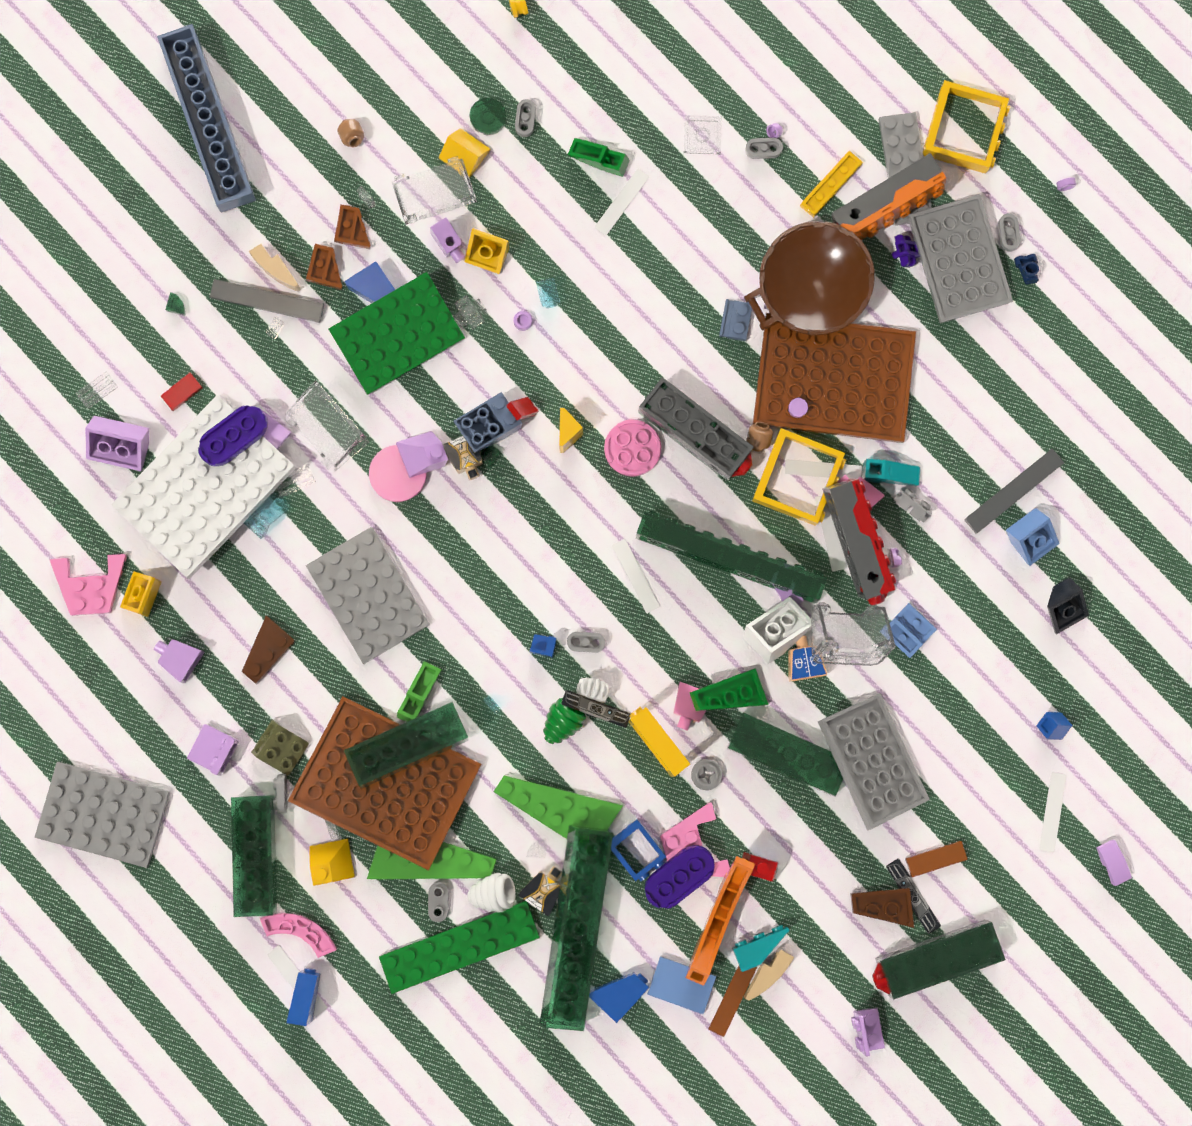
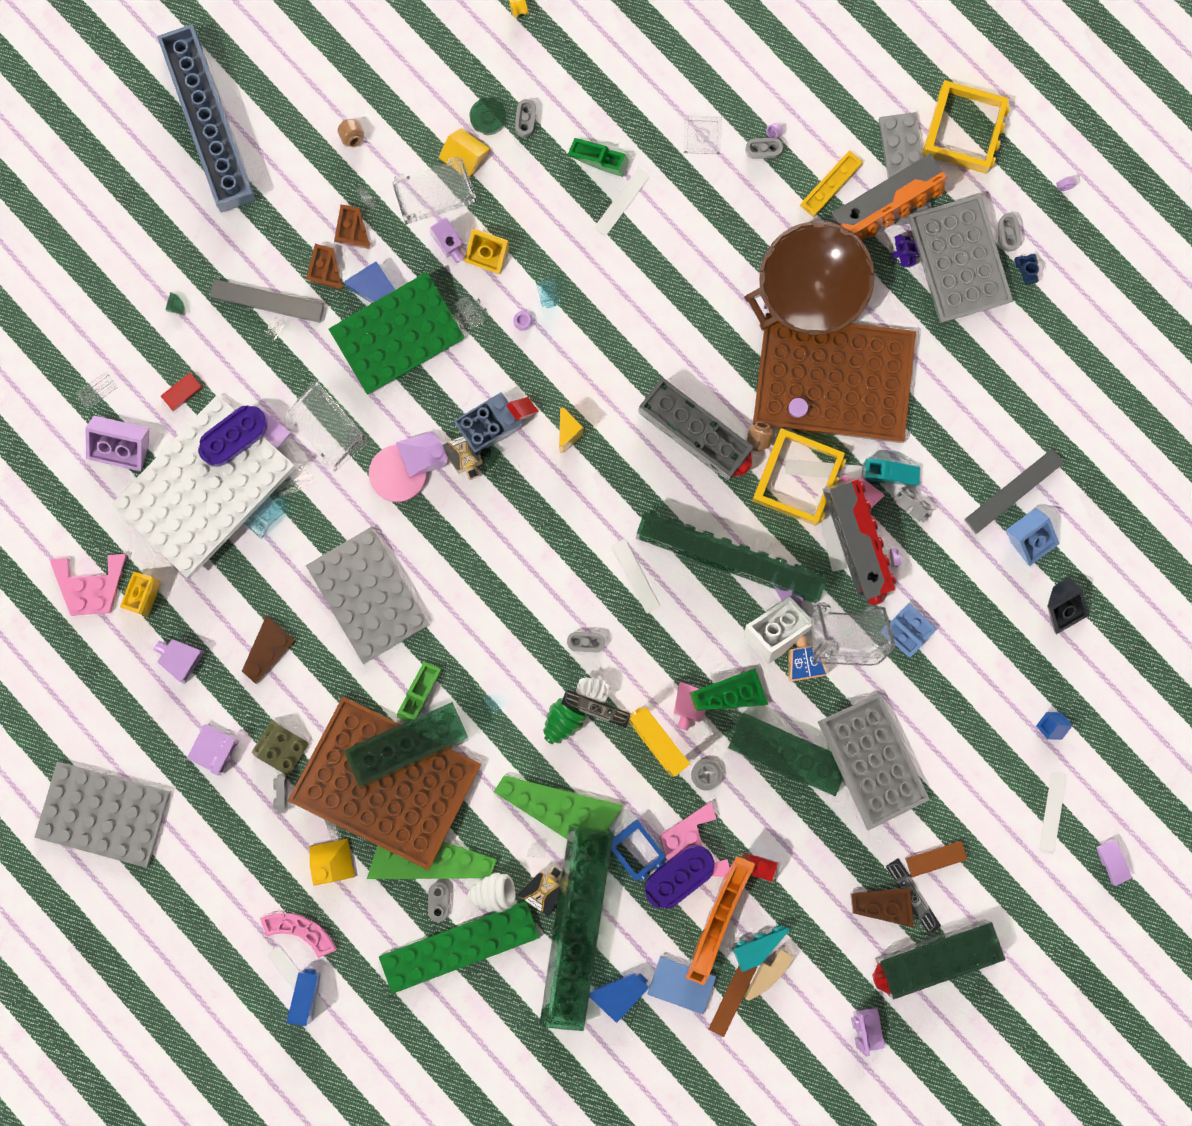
clear green brick [231,795,277,917] -> none
tan slope [249,244,301,292] -> none
blue panel [529,634,557,658] -> none
bright pink tile [604,420,661,477] -> none
sand blue plate [719,299,752,342] -> none

